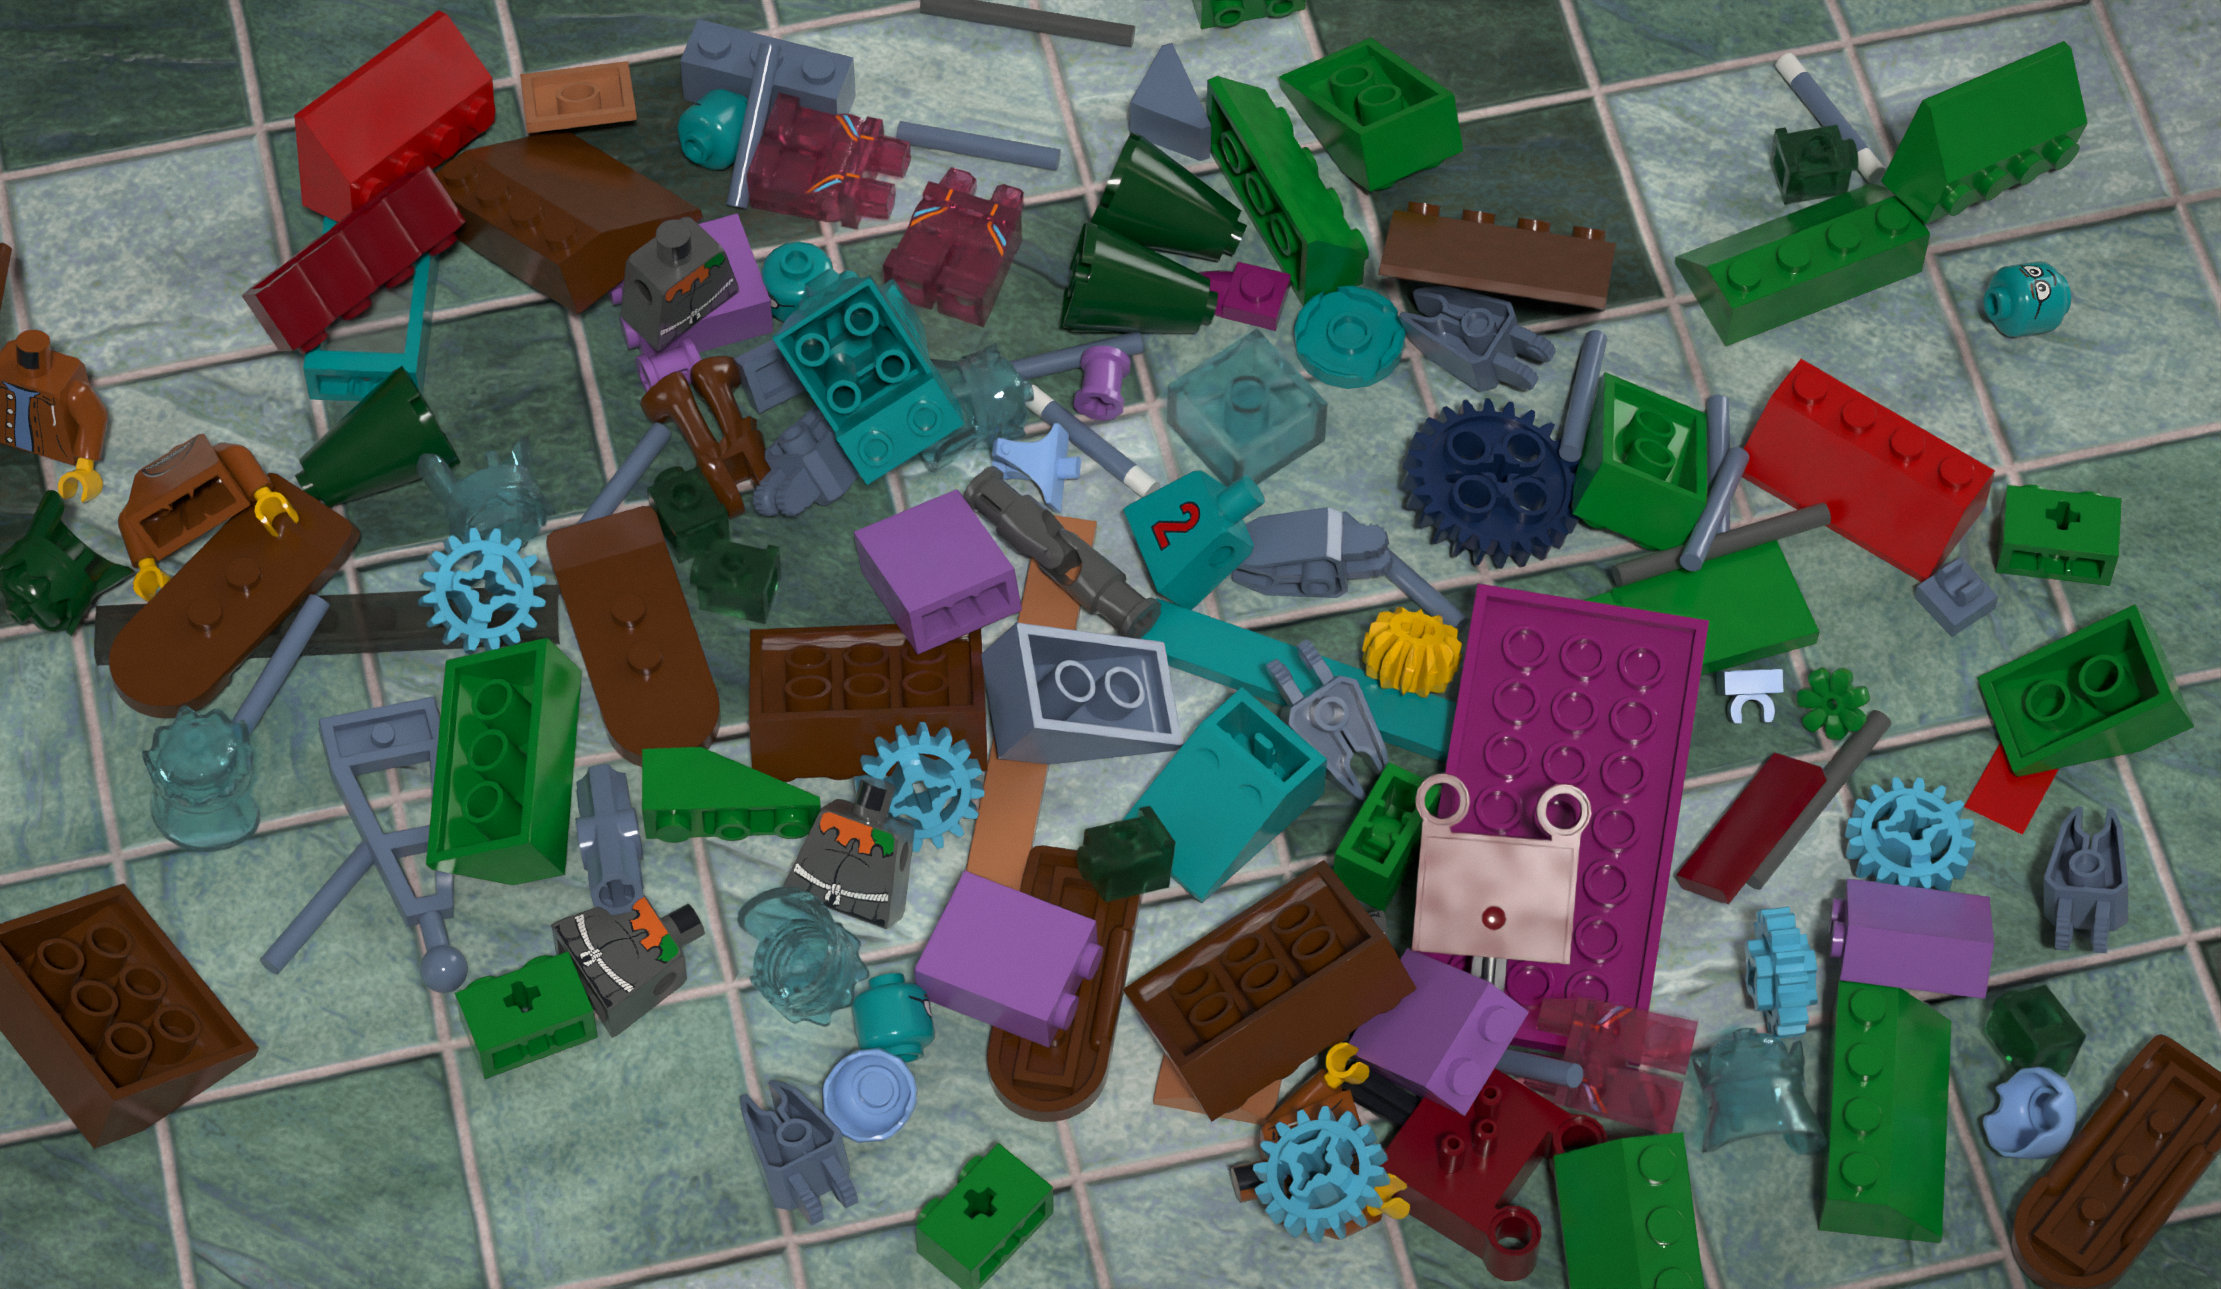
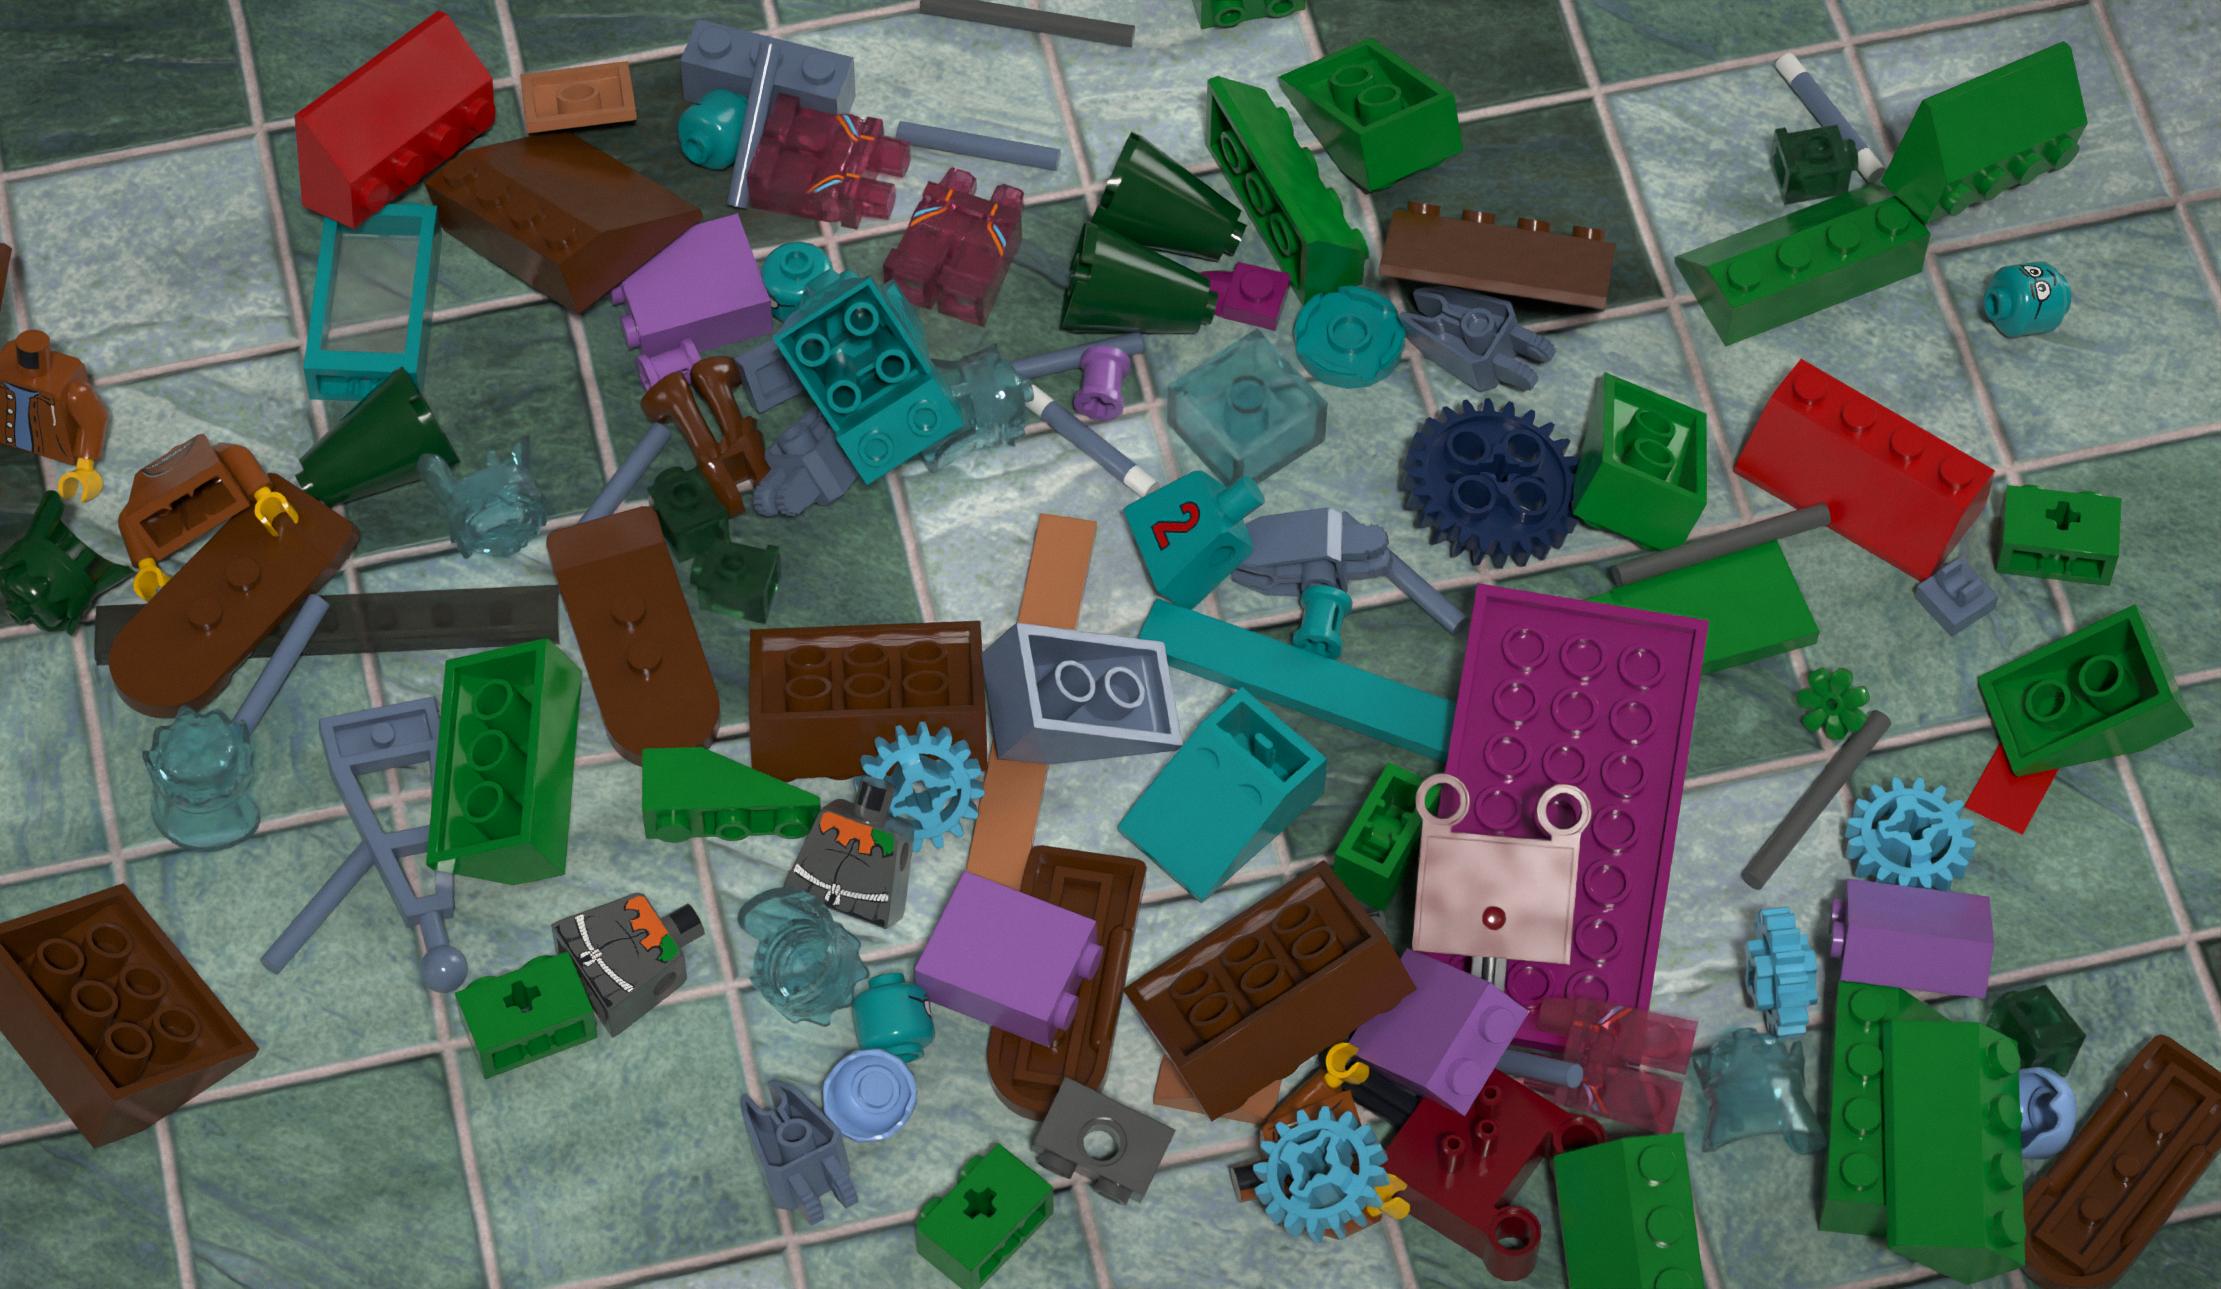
dark red brick [242,165,466,354] -> none
medium azure gear [418,527,546,654] -> none
sand blue piece [575,764,644,915] -> none
dark grey torso [621,217,739,352] -> none
medium lavender brick [854,489,1022,654] -> none
dark grey piece [963,466,1161,639] -> none
light blue piece [992,423,1081,513] -> none
clear green brick [1077,806,1176,902] -> none
sand blue slope [1130,43,1211,161] -> none
sand blue hinge [1265,639,1389,800] -> none
yellow gear [1362,607,1462,698] -> none
sand blue bar [1559,330,1607,462] -> none
dark red tile [1676,752,1827,904] -> none
sand blue bar [1680,447,1750,571] -> none
sand blue piece [1707,395,1730,534] -> none
light blue tile [1716,669,1783,724] -> none
sand blue hinge [2044,806,2128,954] -> none
none -> dark grey brick [1031,1076,1176,1206]
none -> teal bush [1292,585,1353,660]
none -> green slope [1882,1020,2026,1285]

